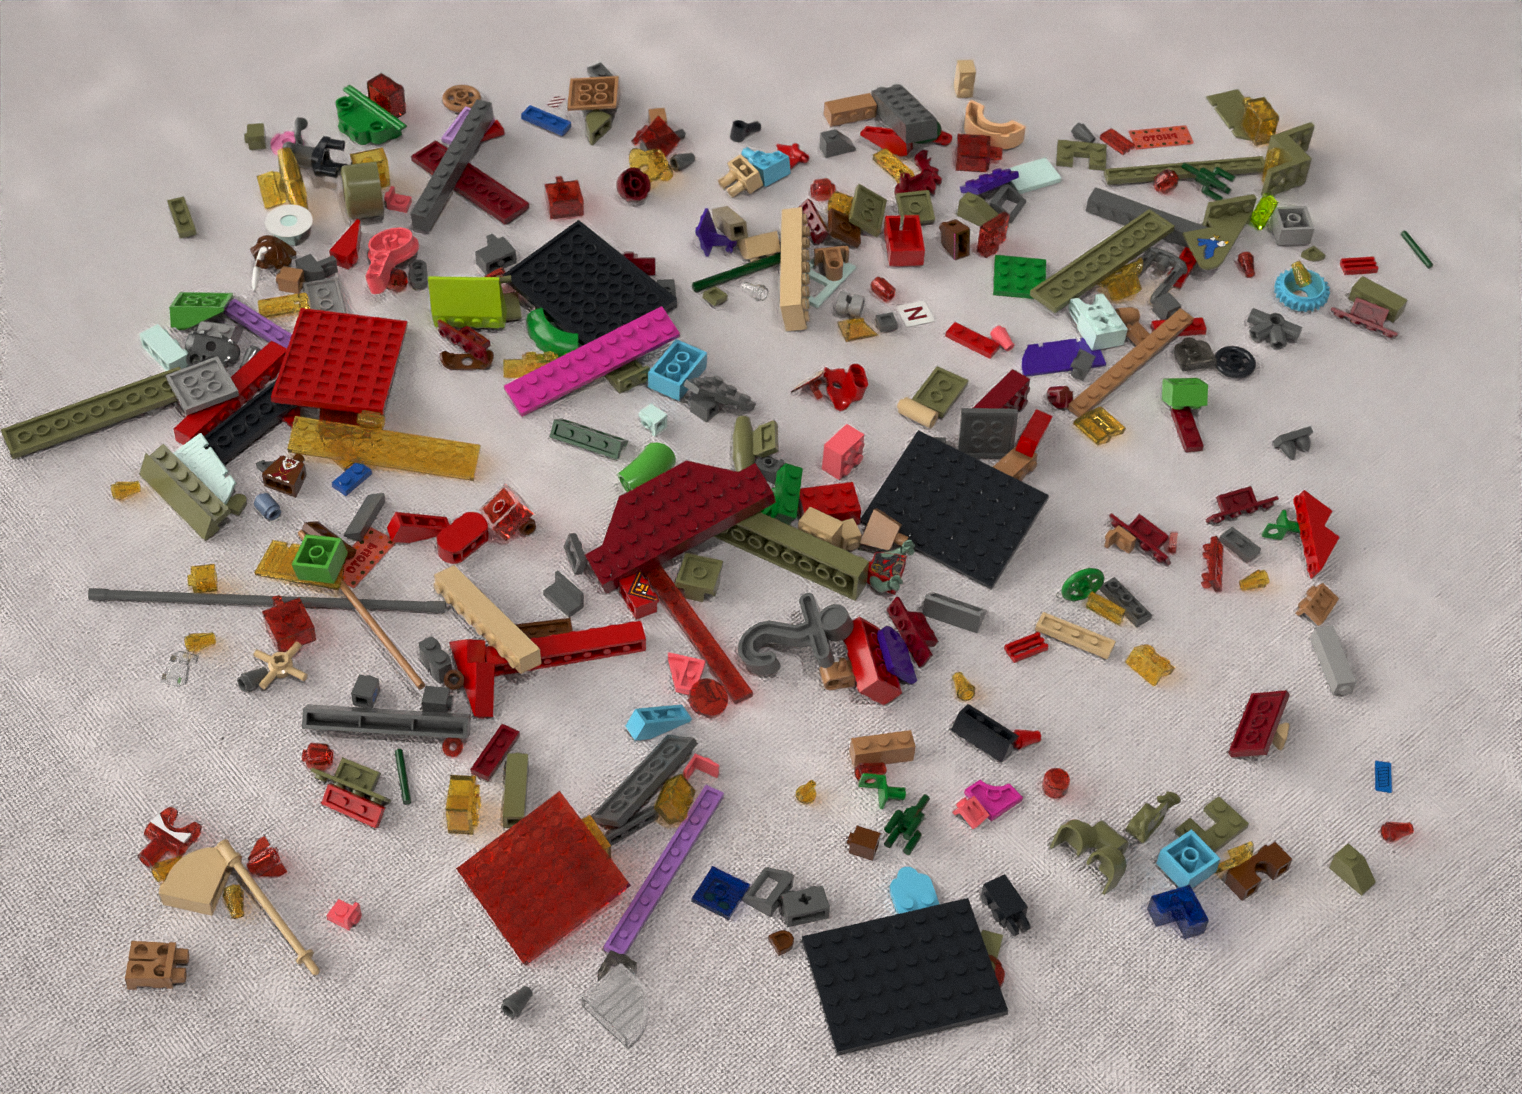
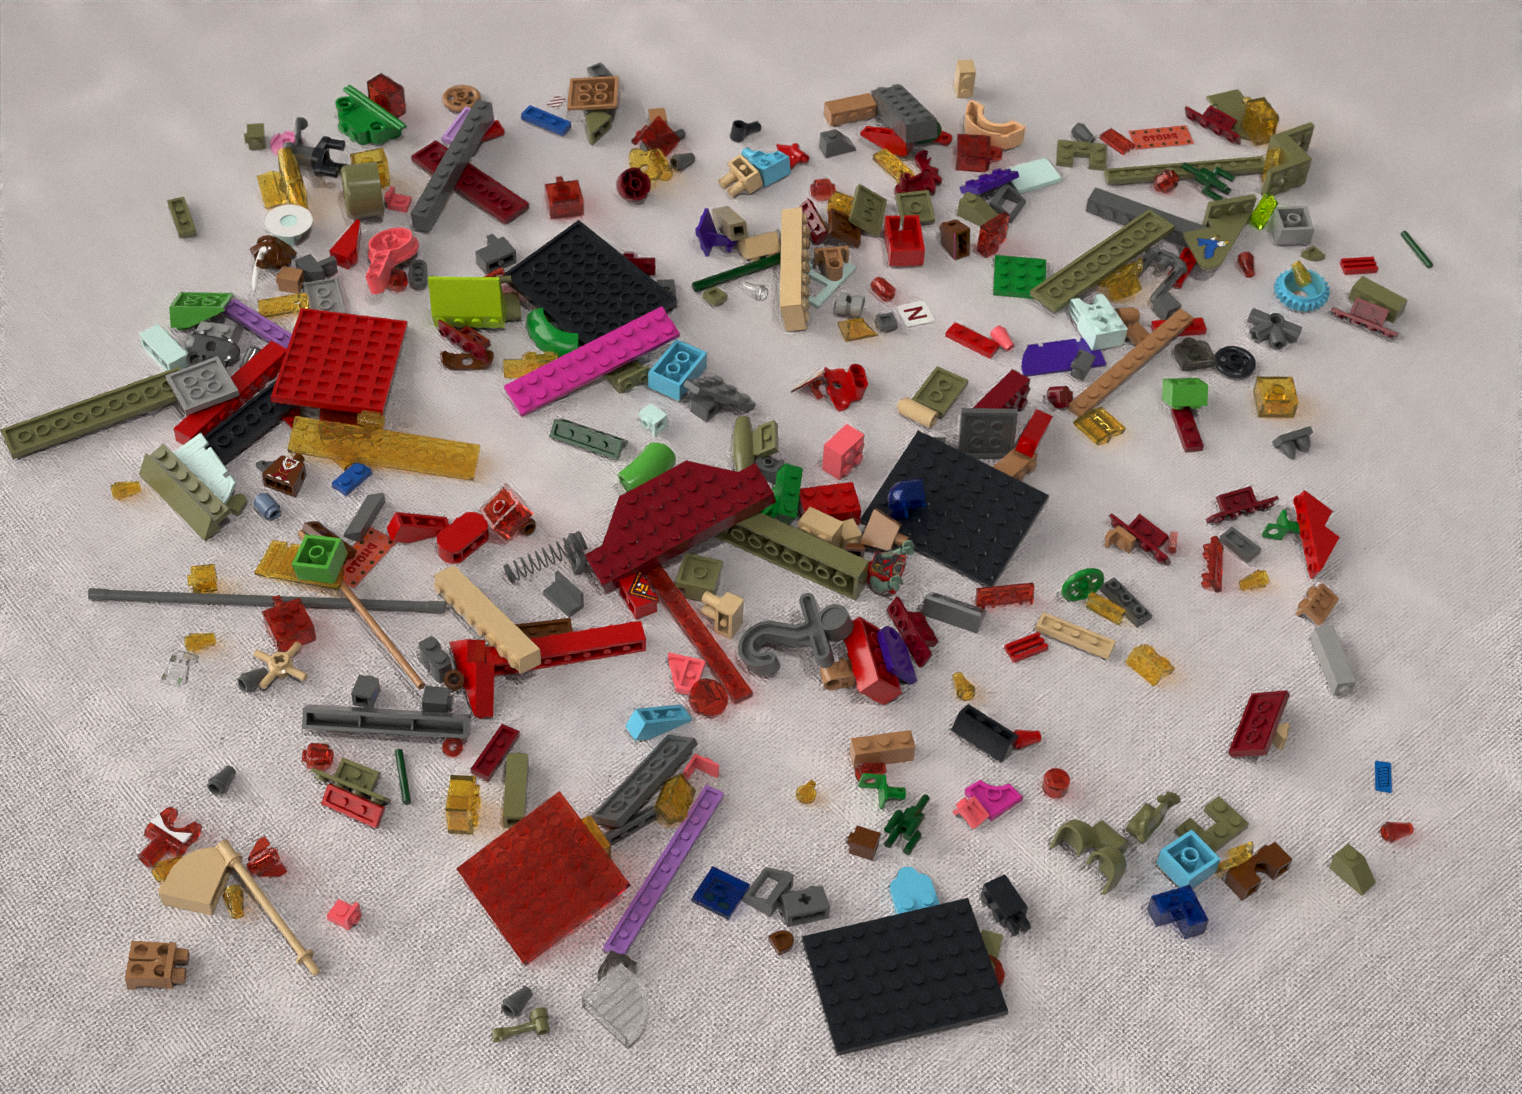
none -> dark grey cone [207,765,236,795]
none -> olive brick [491,1007,550,1042]
none -> dark grey piece [503,531,588,584]
none -> tan brick [701,591,744,640]
none -> reddish brown tile [845,543,865,557]
none -> clear blue brick [887,478,927,519]
none -> clear red plate [975,582,1035,609]
none -> dark red bracket [1184,105,1241,145]
none -> clear yellow brick [1253,376,1299,418]

